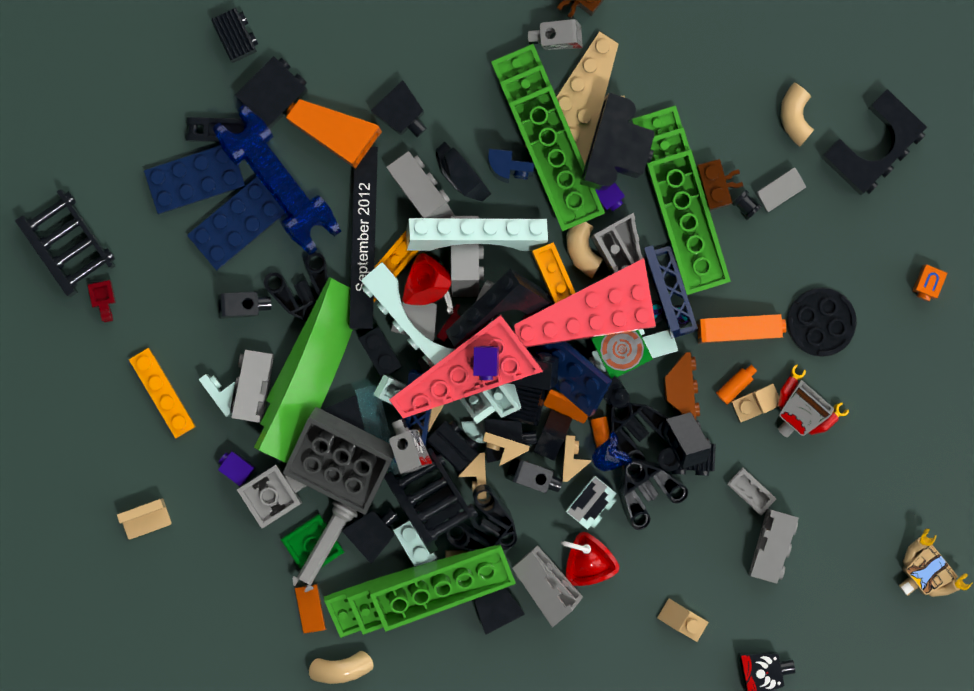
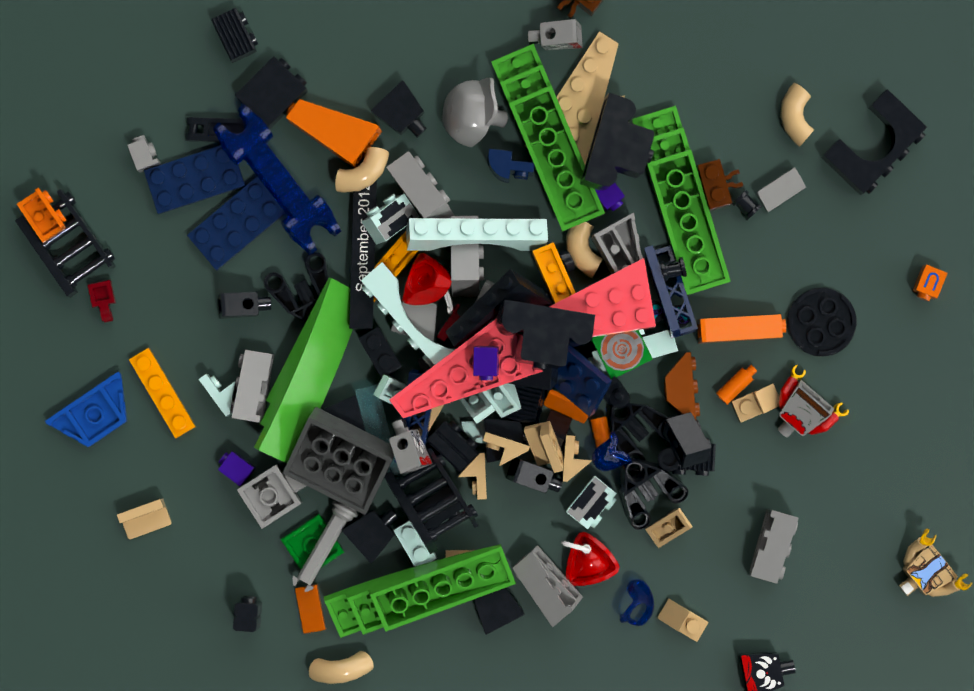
black connector [435,142,491,202] -> none
black connector [446,485,517,552] -> none
light grey plate [727,467,776,516] -> none
none -> orange bracket [17,187,66,243]
none -> blue wing [45,371,128,447]
none -> light grey brick [128,135,161,173]
none -> black brick [233,596,262,632]
none -> tan cylinder [335,147,389,193]
none -> brick [361,194,419,245]
none -> light grey piece [442,78,508,147]
none -> black brick [496,300,595,370]
none -> tan panel [524,421,564,473]
none -> black tile [558,249,575,273]
none -> clear blue piece [619,579,654,626]
none -> tan slope [645,508,693,548]
none -> black bush [660,257,687,282]

